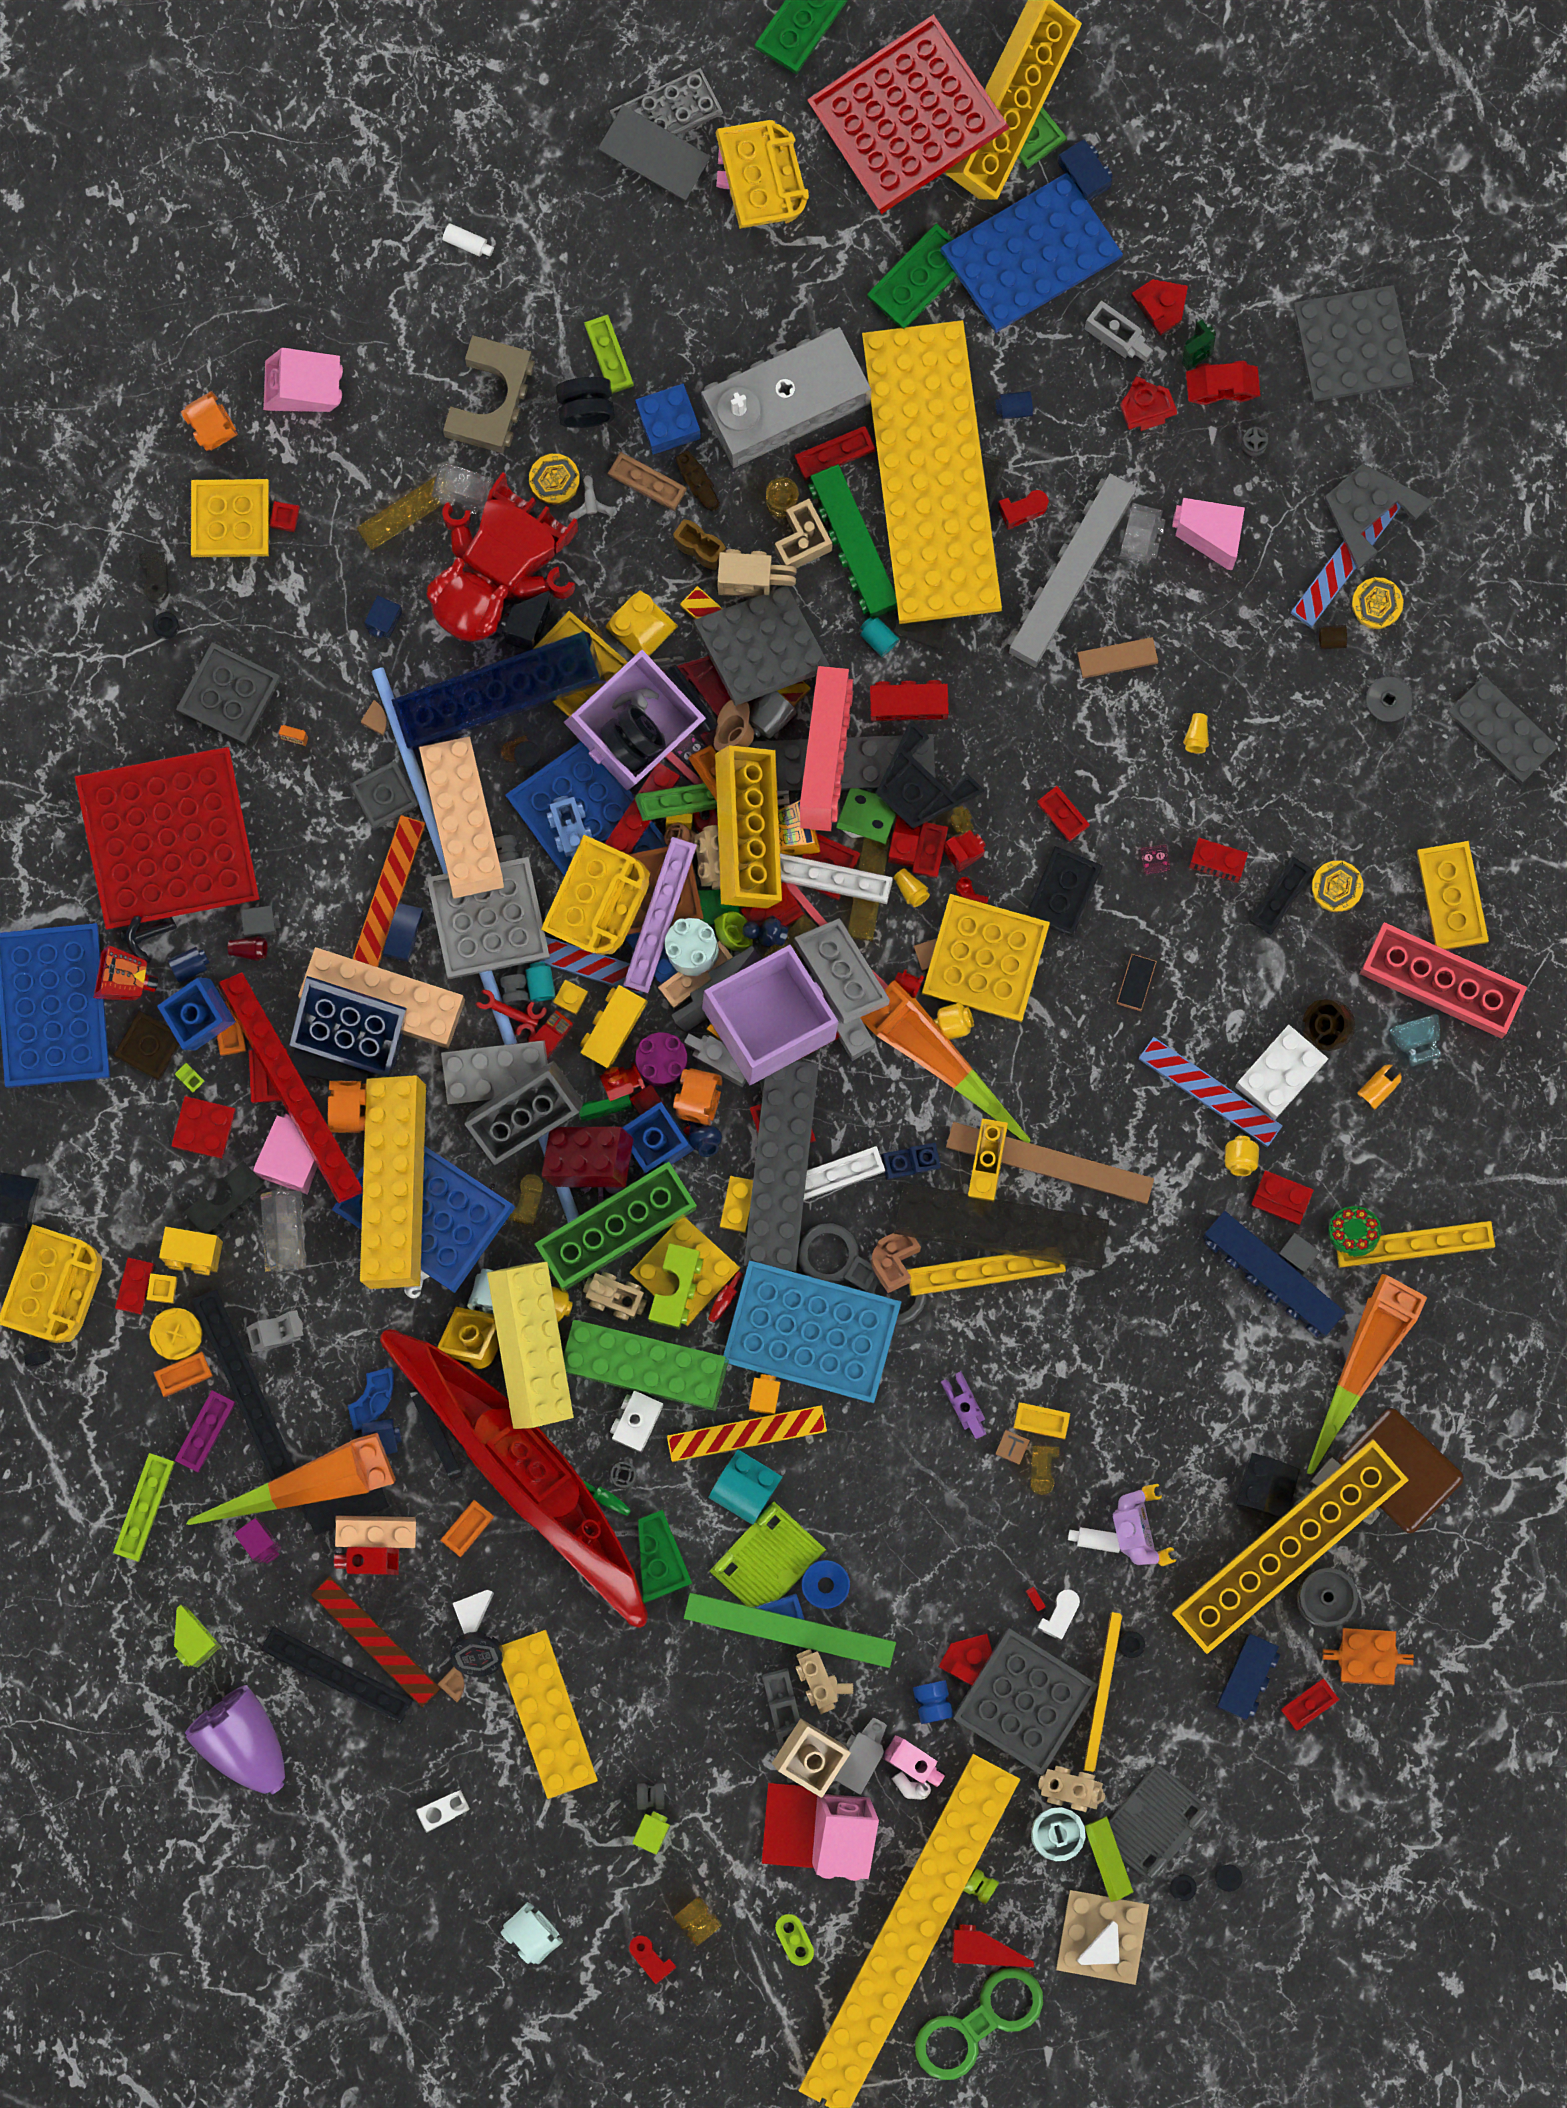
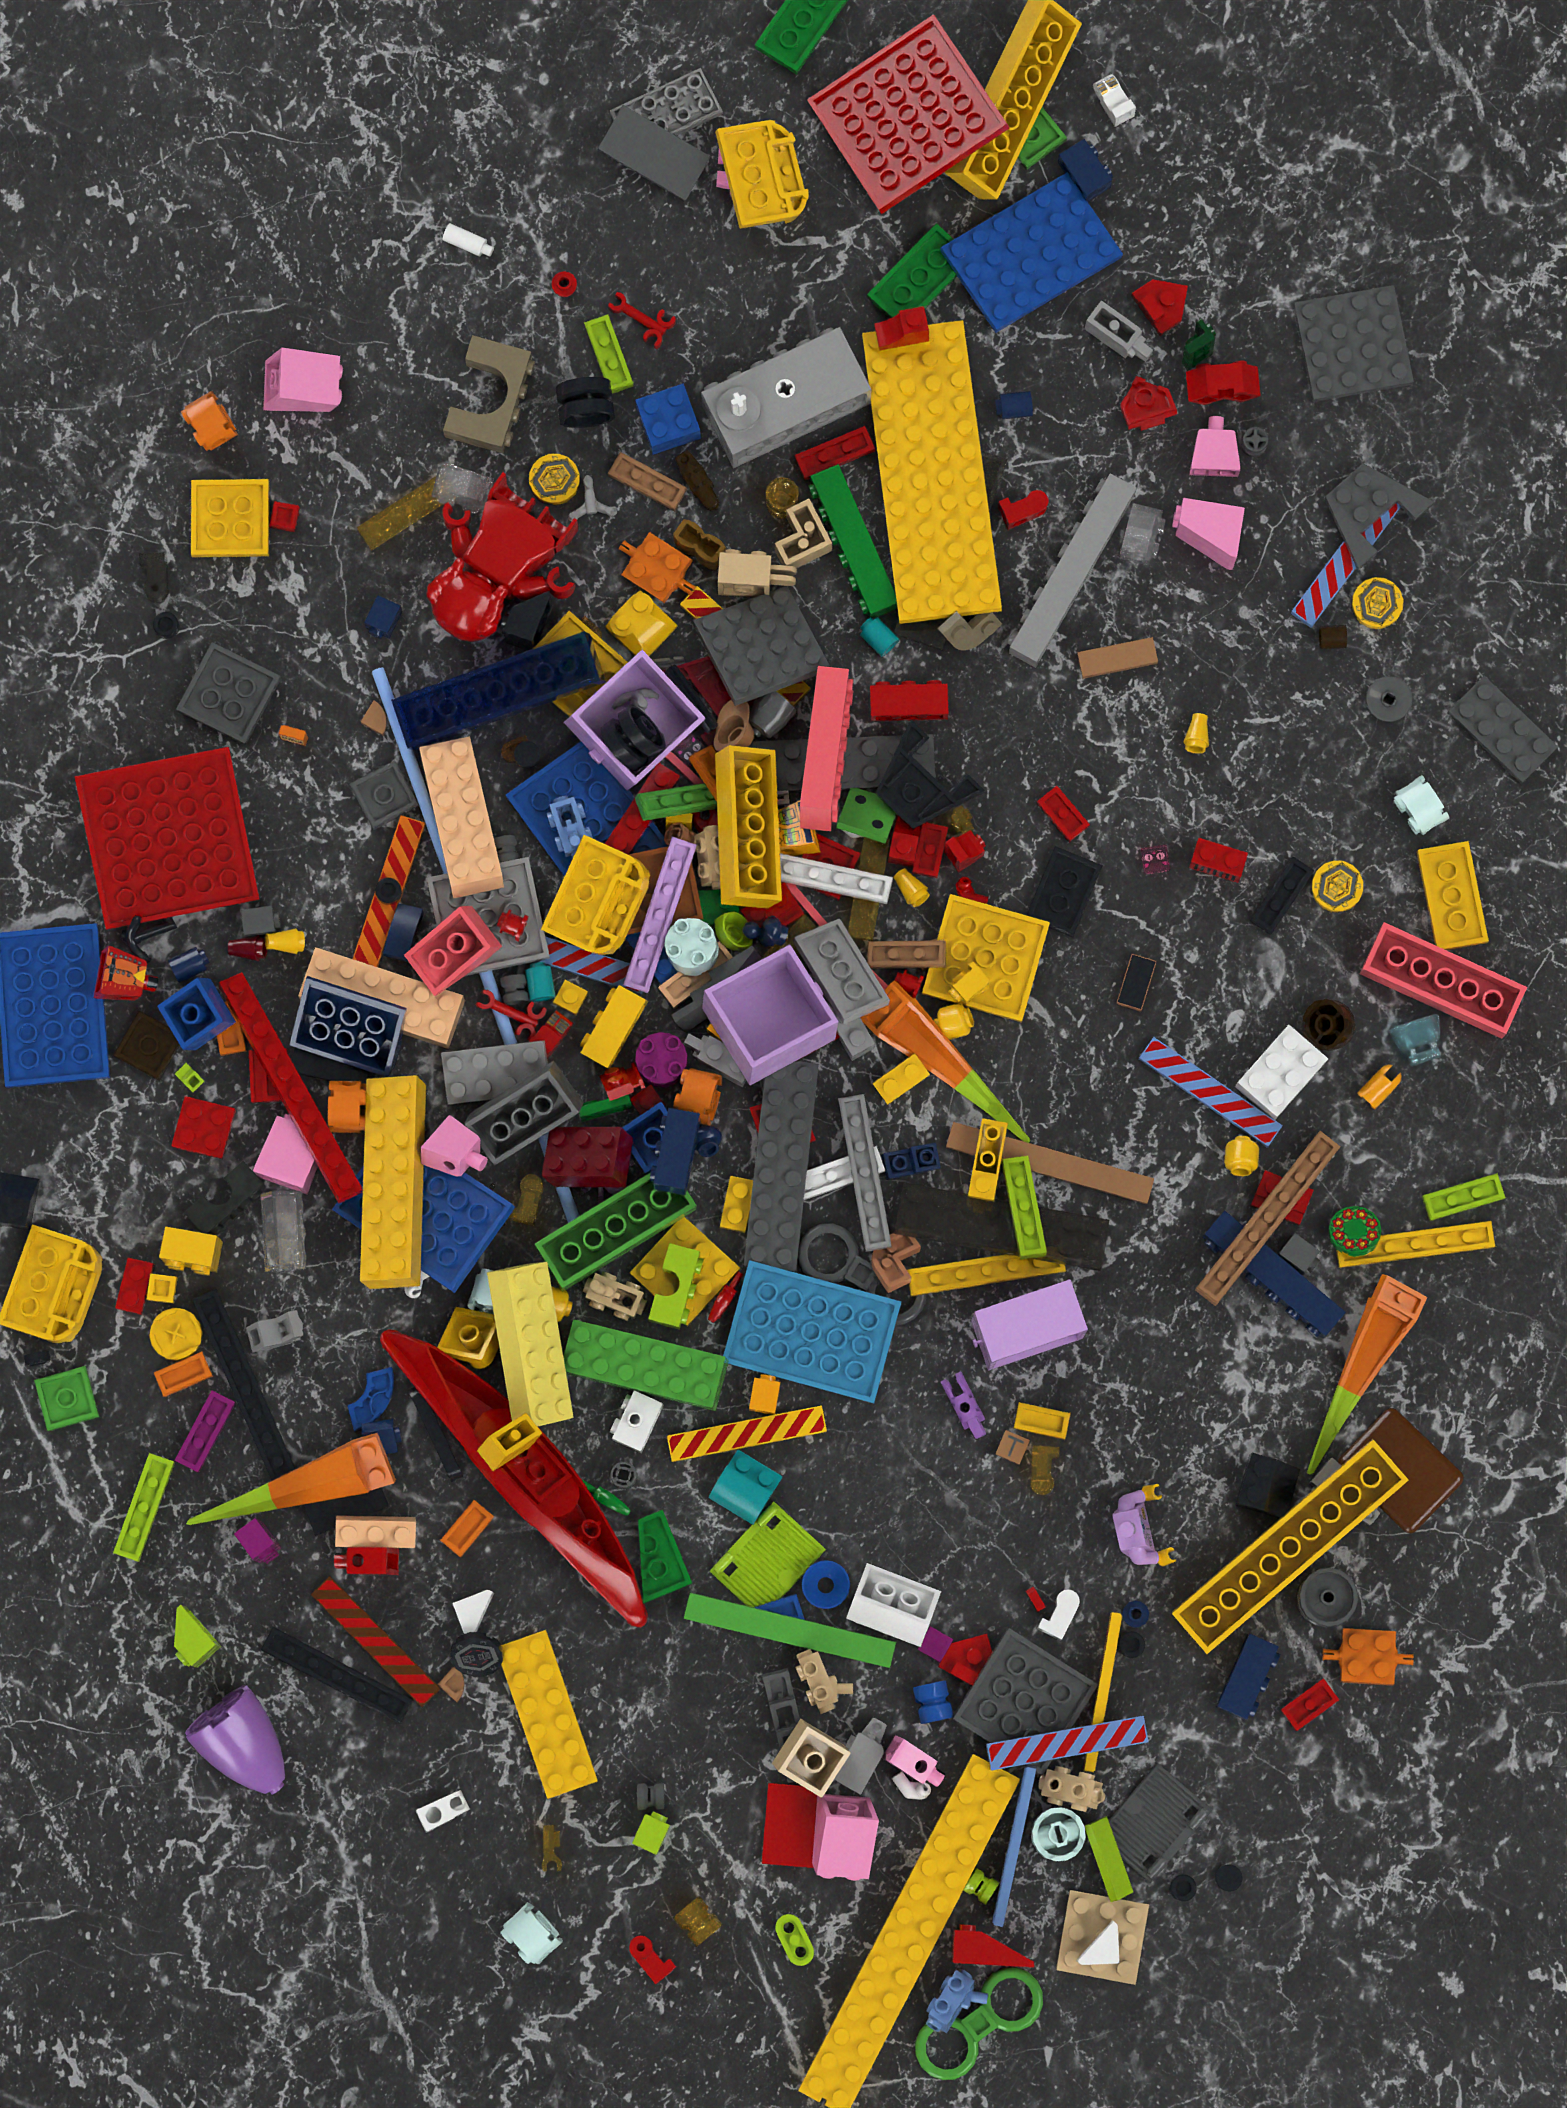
white cylinder [1068,1527,1120,1553] -> none
none -> bright green tile [34,1366,99,1431]
none -> yellow cone [265,928,305,954]
none -> black tile [375,878,402,905]
none -> coral slope [404,906,502,996]
none -> bright pink torso [421,1115,488,1177]
none -> yellow brick [477,1413,542,1471]
none -> red brick [497,909,529,942]
none -> clear yellow plate [542,1825,562,1872]
none -> red plate [552,271,577,297]
none -> red bar [608,292,676,349]
none -> orange plate [619,532,696,603]
none -> dark blue brick [650,1108,701,1195]
none -> light grey tile [838,1094,892,1252]
none -> white slope [846,1563,941,1647]
none -> medium nougat tile [867,940,946,968]
none -> yellow plate [872,1053,930,1105]
none -> red arch [874,306,929,351]
none -> magenta tile [917,1626,953,1663]
none -> medium blue brick [926,1969,988,2033]
none -> dark tan plate [937,611,1002,650]
none -> yellow brick [948,962,990,1005]
none -> lavender container [971,1280,1088,1371]
none -> tile [986,1716,1149,1771]
none -> medium blue tile [992,1765,1036,1927]
none -> lime plate [1002,1156,1047,1260]
none -> white leg [1093,74,1136,127]
none -> dark blue plate [1122,1601,1149,1628]
none -> bright pink torso [1189,416,1240,477]
none -> medium nougat tile [1195,1131,1341,1306]
none -> light aqua brick [1394,775,1449,835]
none -> lime tile [1422,1173,1505,1221]

